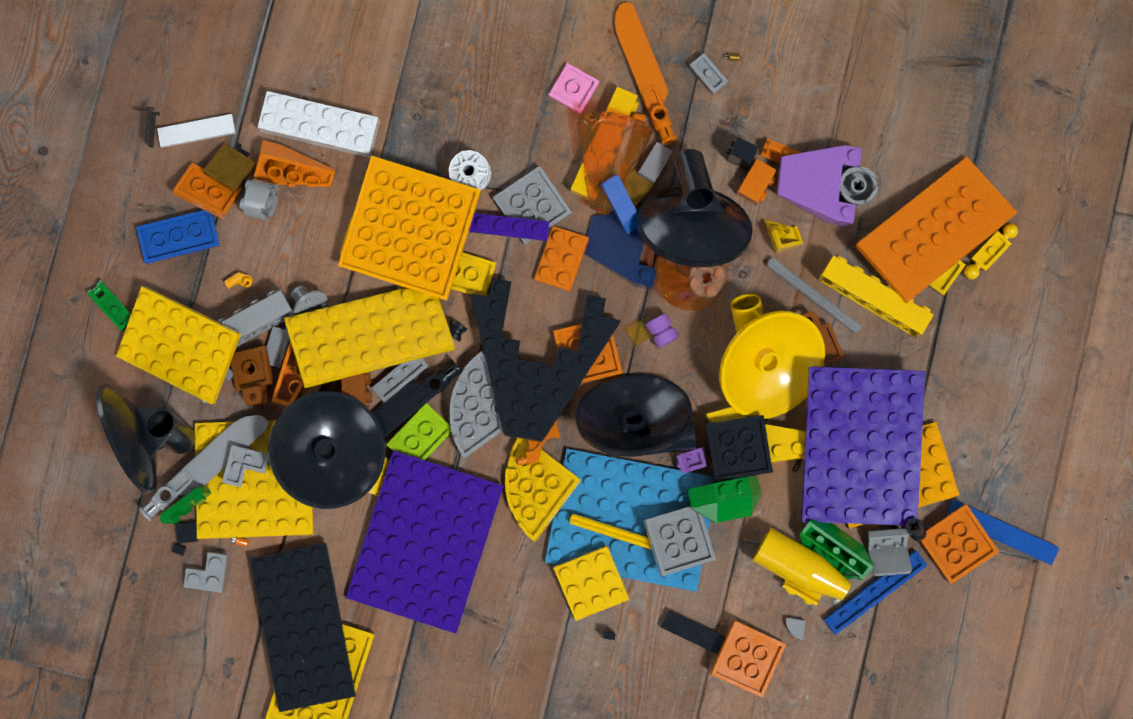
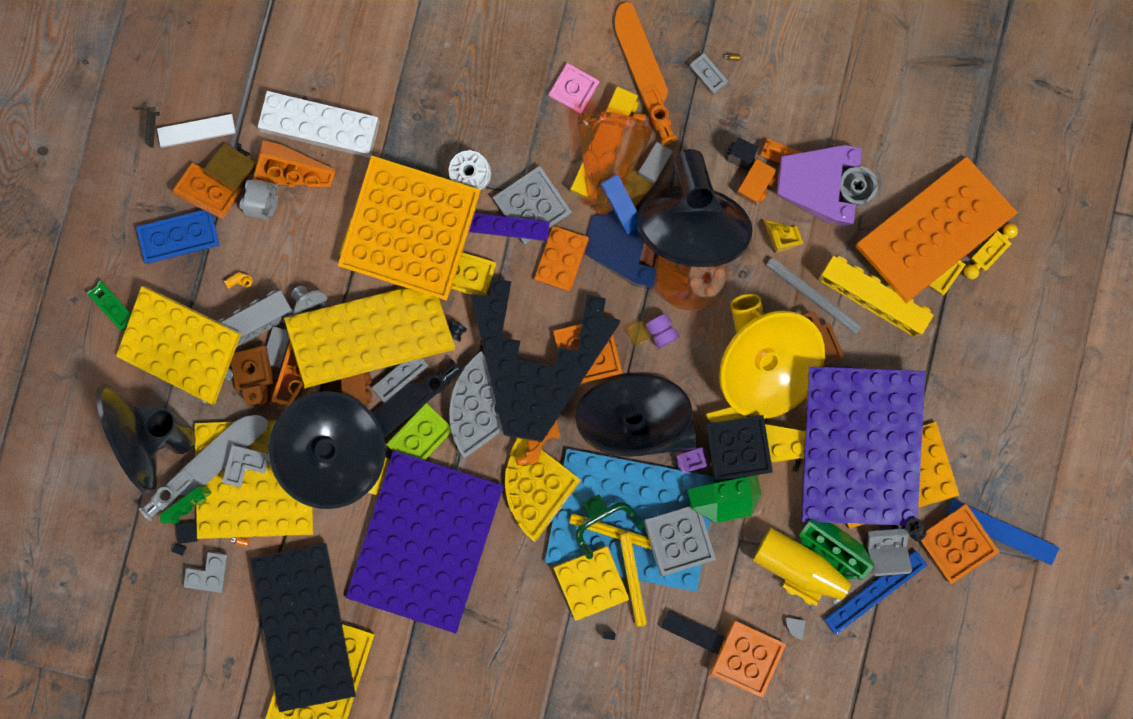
none -> dark green piece [575,494,644,559]
none -> yellow axle [620,533,646,626]

